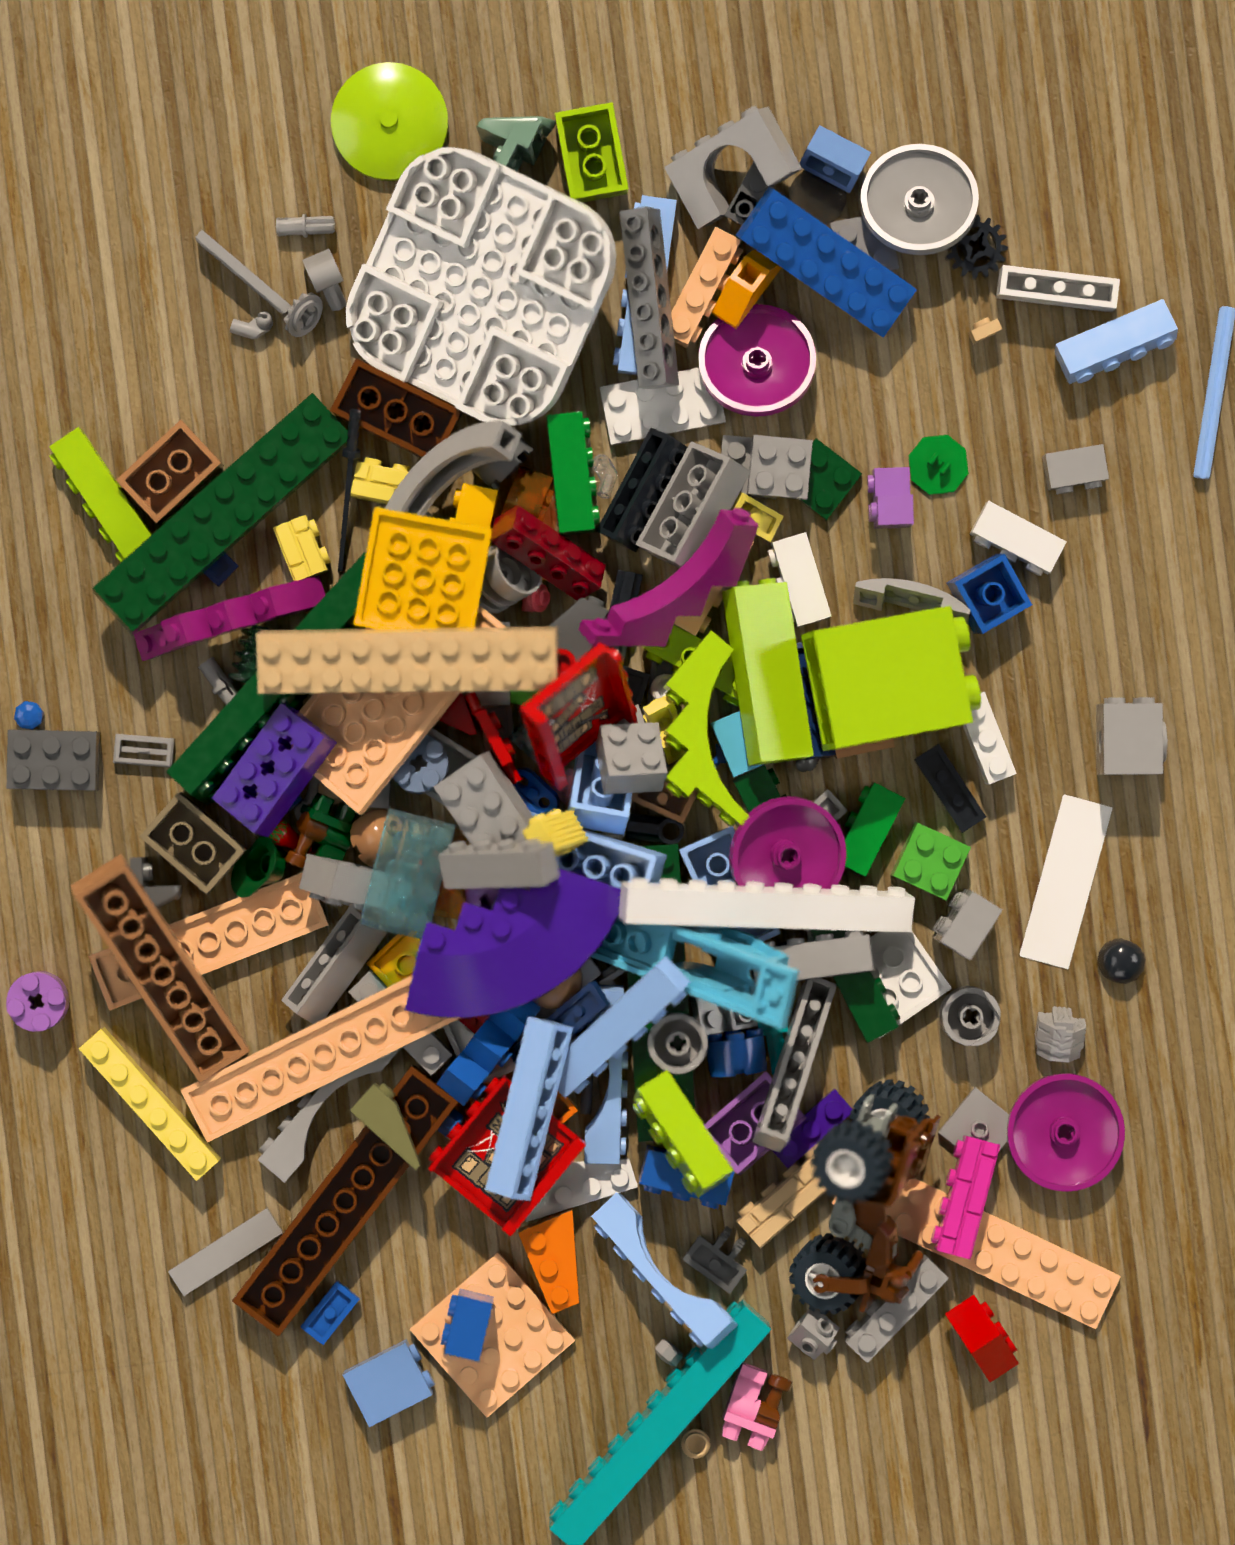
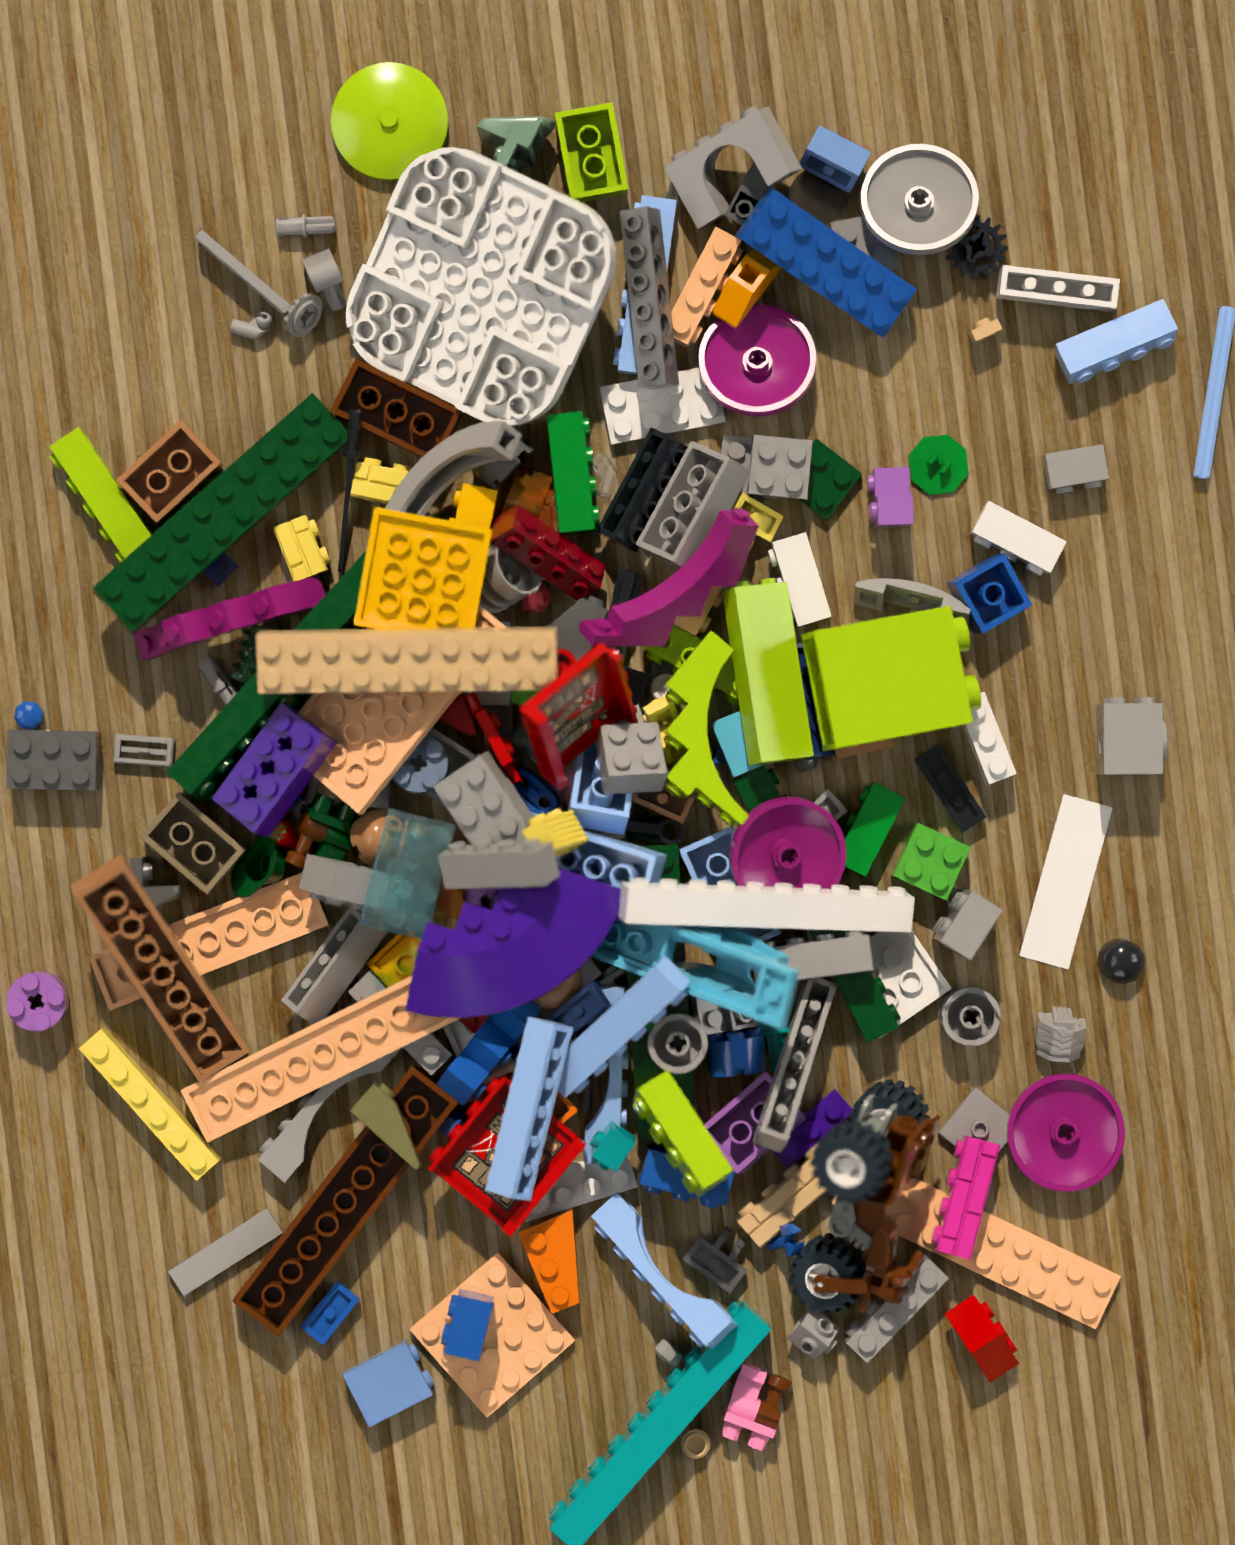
none -> teal brick [589,1120,636,1172]
none -> blue bar [766,1223,805,1257]

